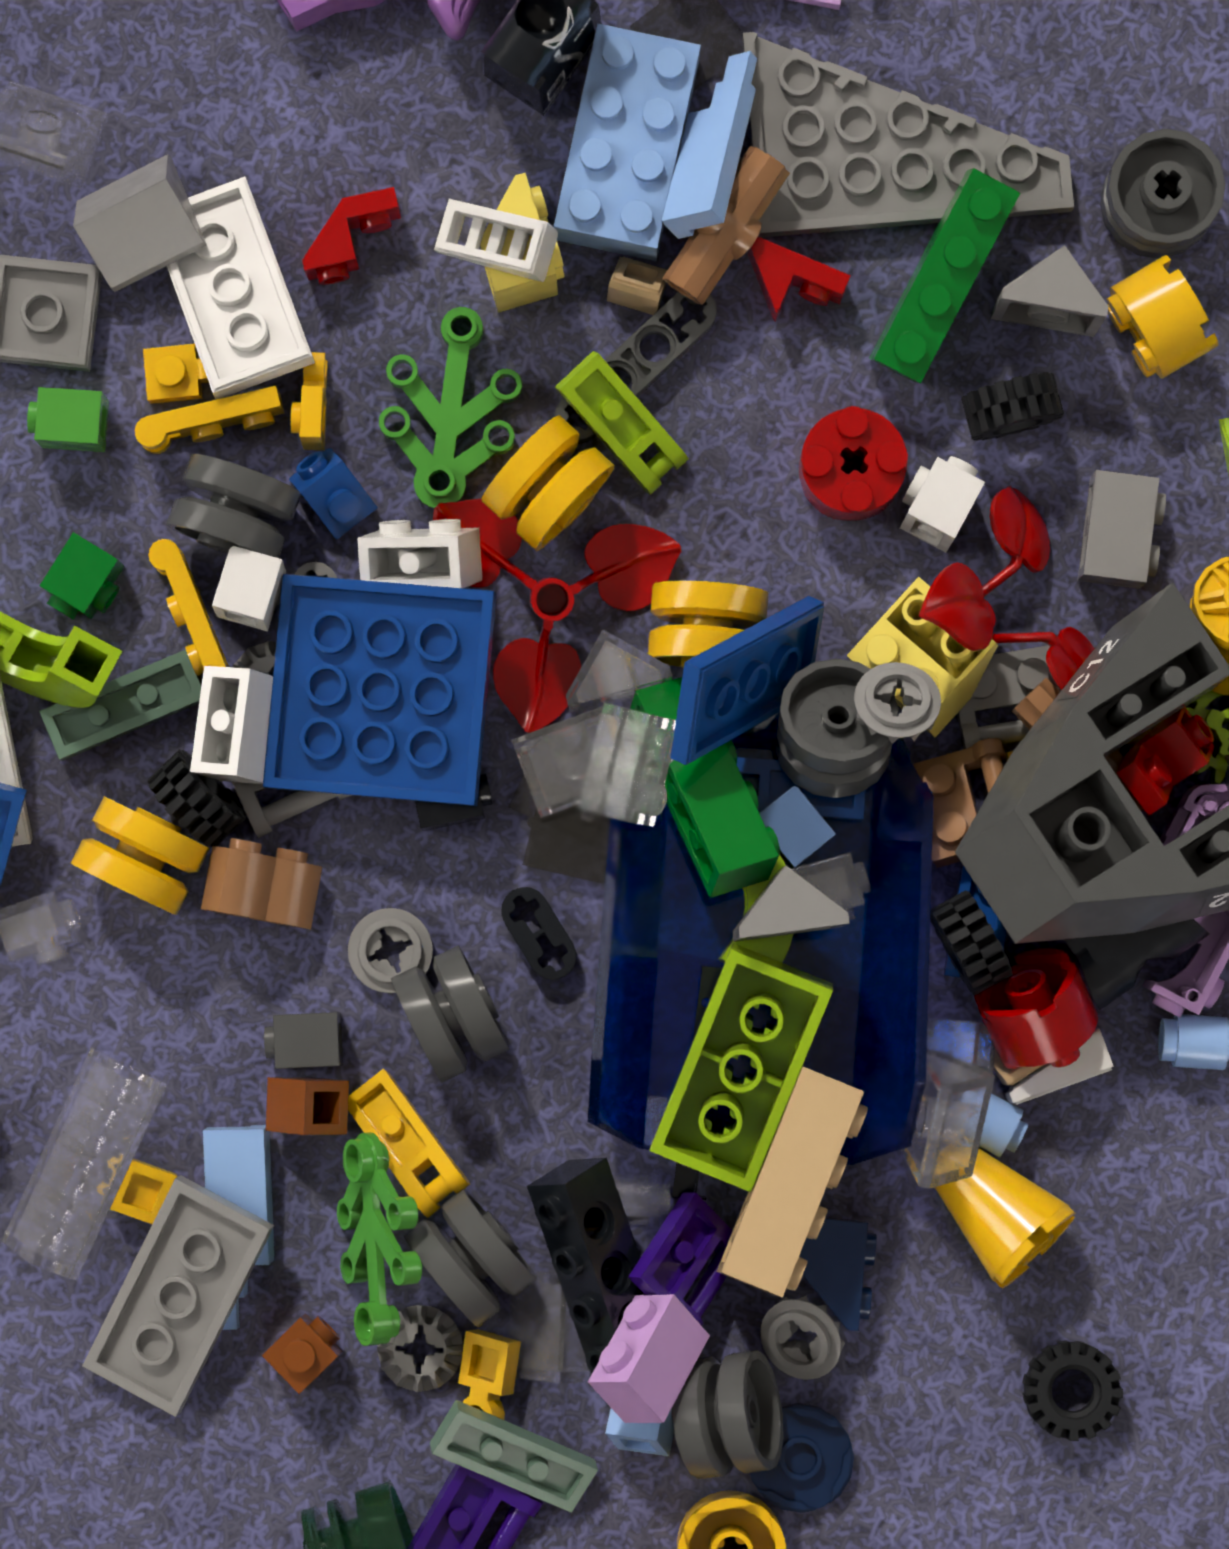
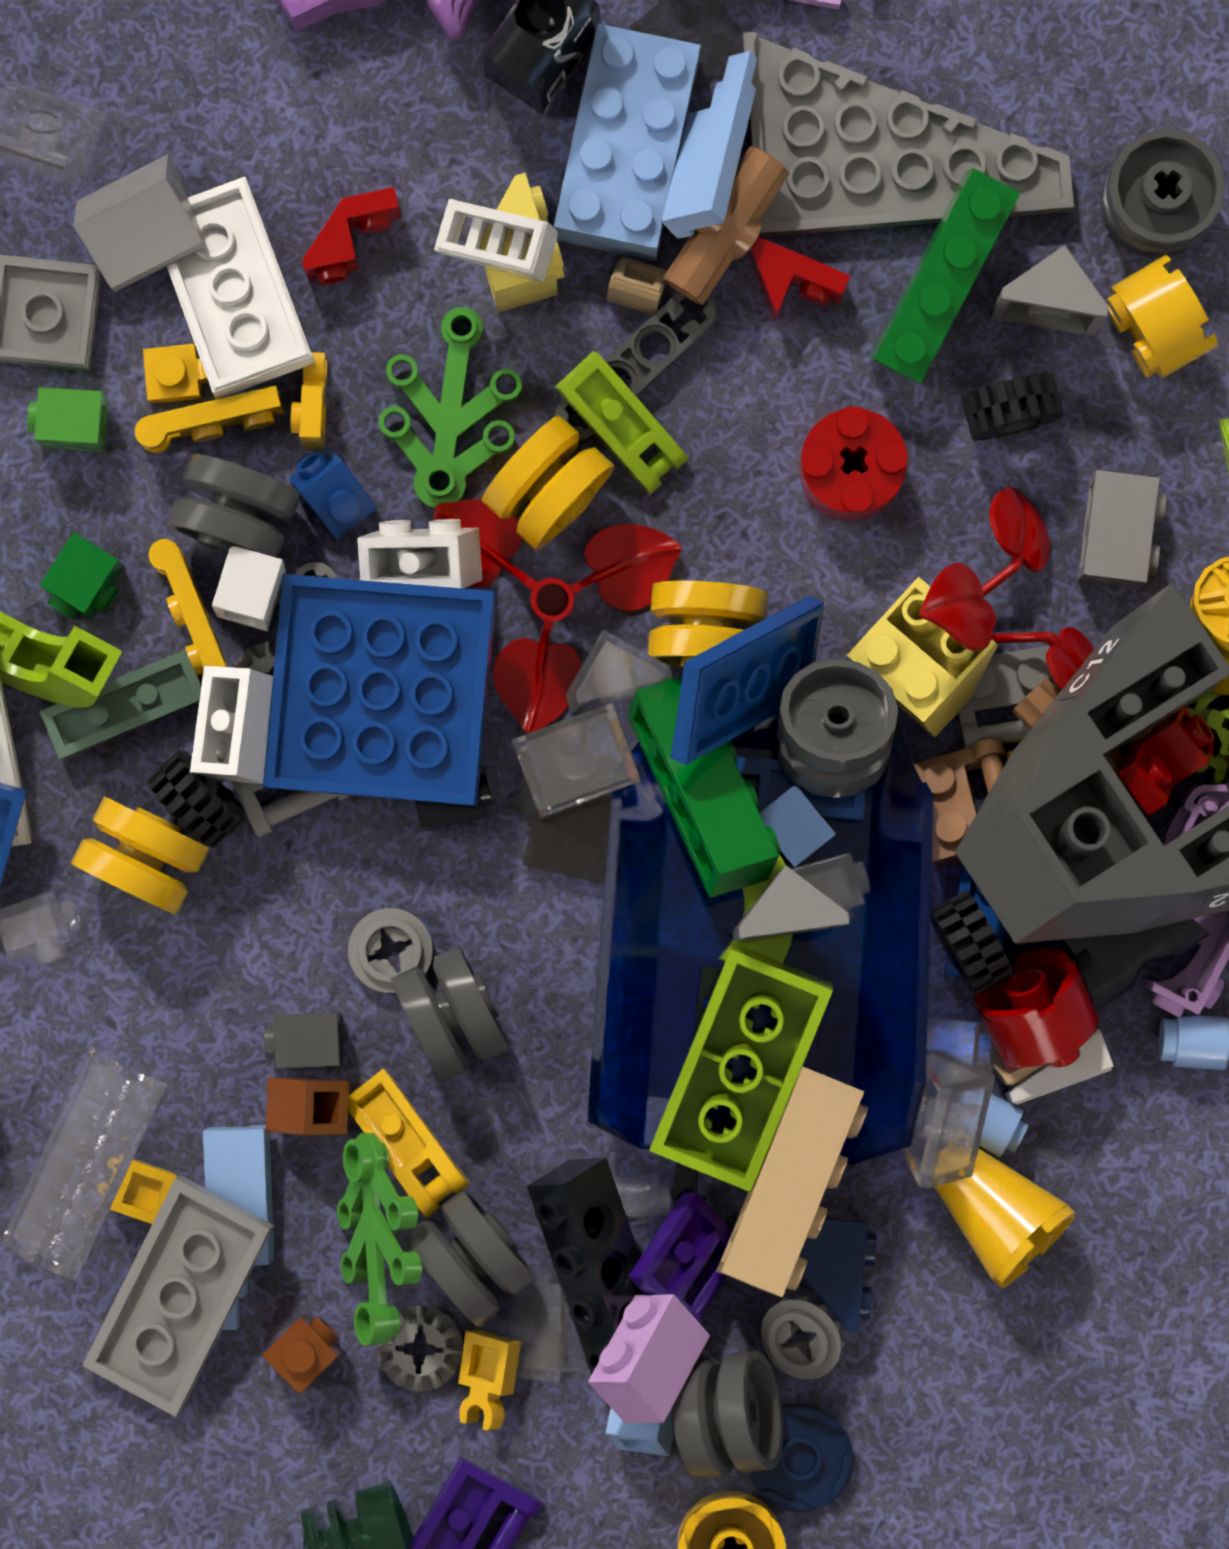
medium nougat brick [201,838,323,930] -> none
sand green plate [430,1400,598,1513] -> none
black beam [501,887,577,980] -> none
clear brick [578,702,676,827] -> none
light grey gear [853,662,941,743] -> none
white brick [900,456,985,553] -> none
black tyre [1022,1340,1123,1441] -> none

